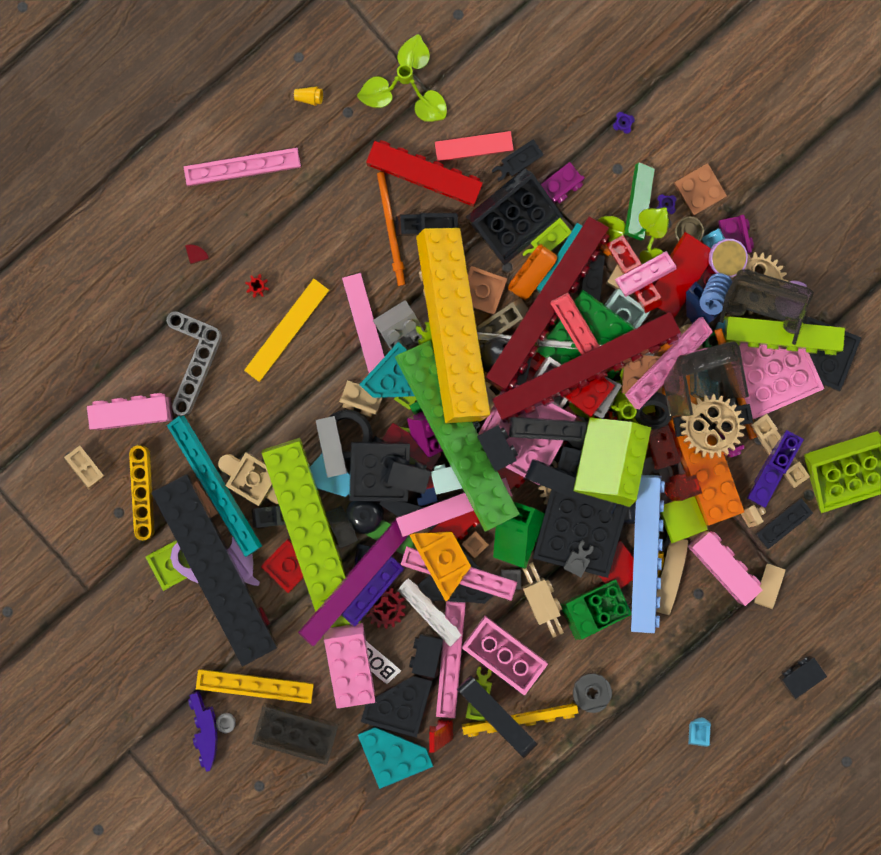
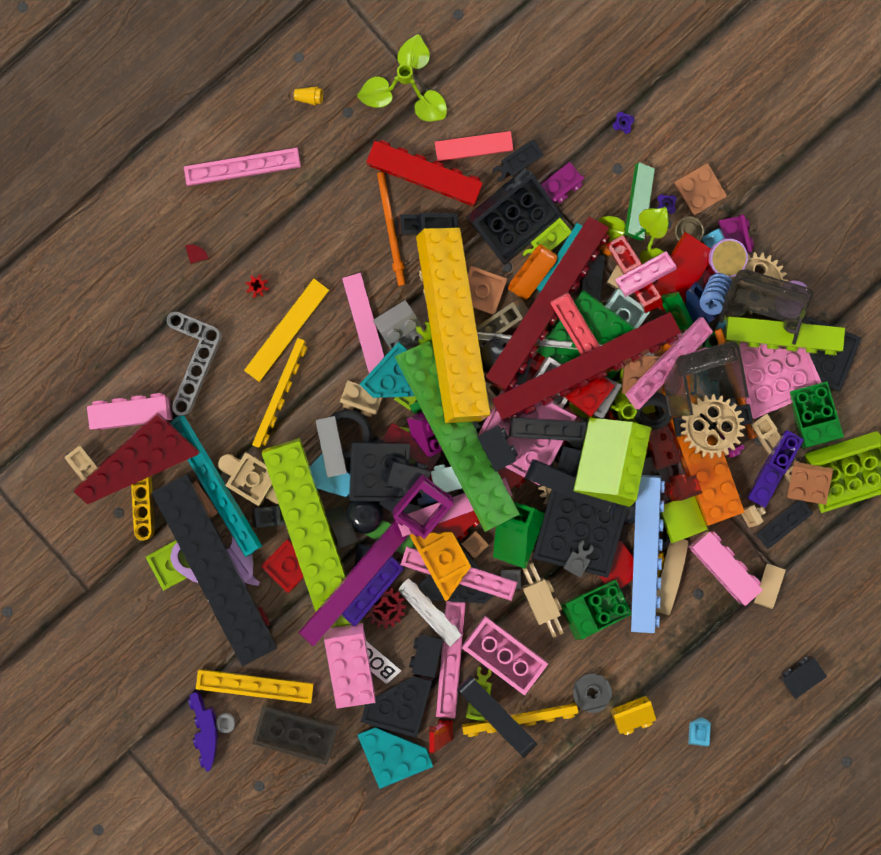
none -> dark red wing [73,412,199,505]
none -> yellow plate [252,338,307,448]
none -> magenta window [393,475,454,539]
none -> yellow slope [610,696,656,735]
none -> green plate [661,292,693,330]
none -> nougat plate [787,462,833,505]
none -> green slope [790,381,844,449]

